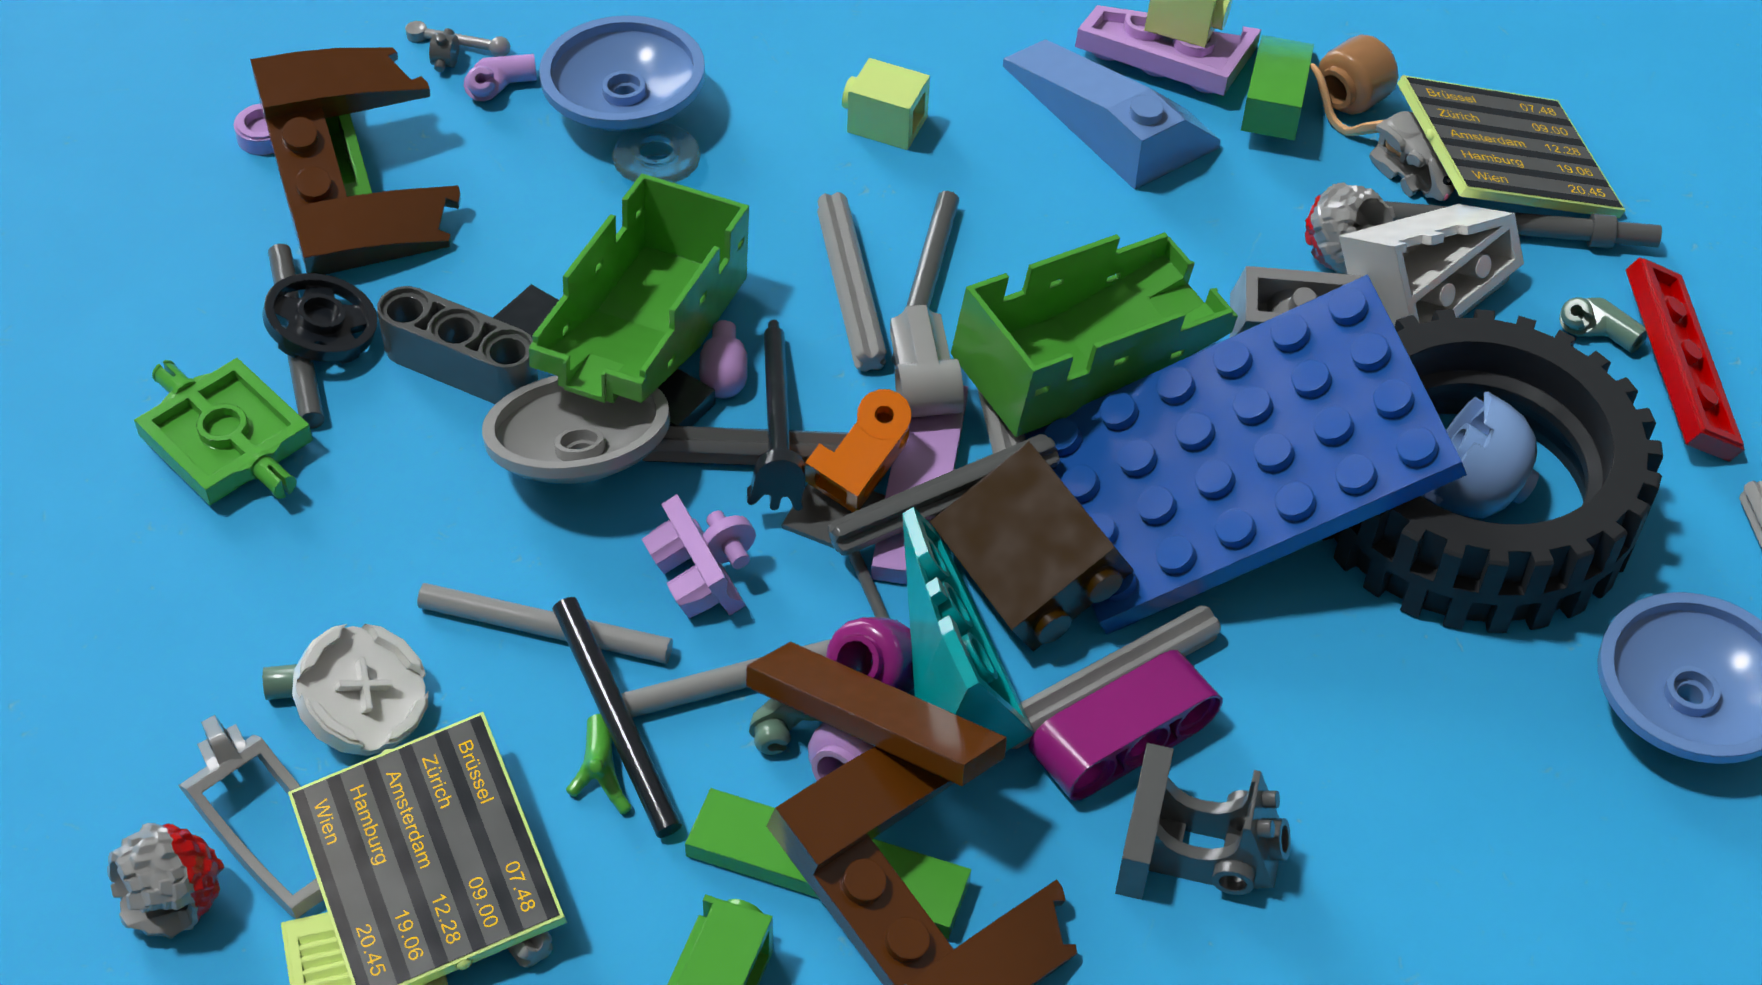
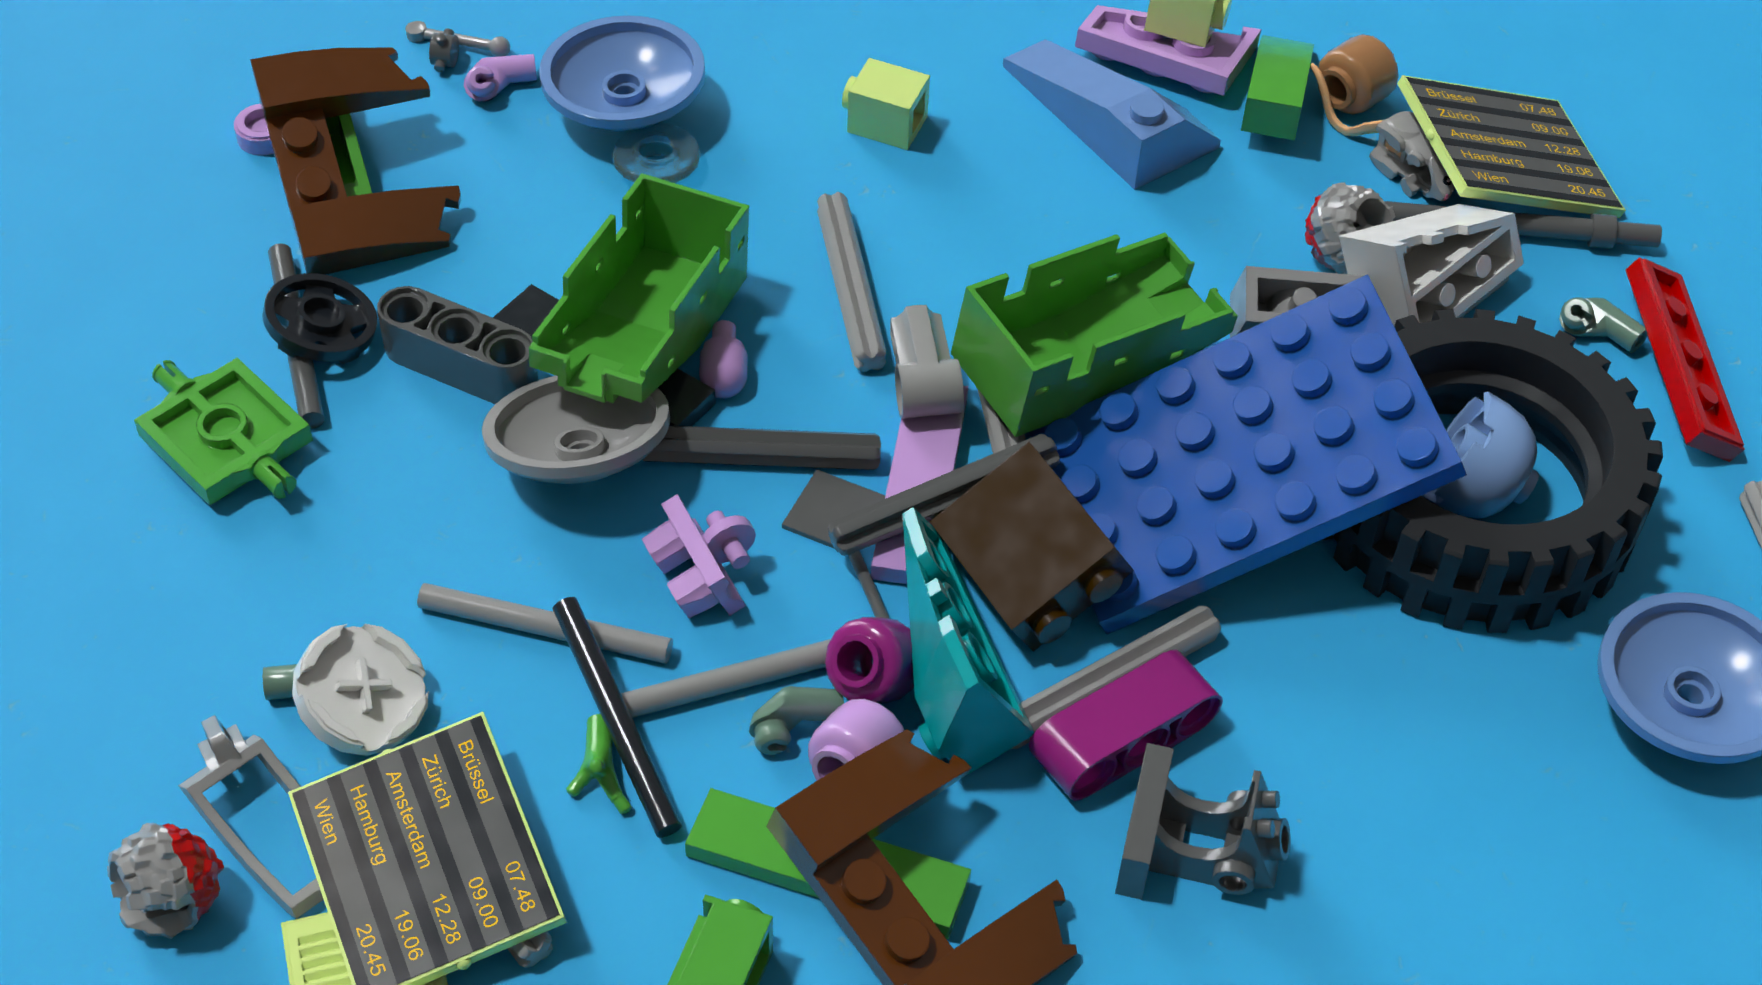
reddish brown tile [746,642,1007,786] -> none
black piece [747,320,805,511] -> none
orange leg [805,389,911,512] -> none
dark grey bar [891,191,959,366] -> none

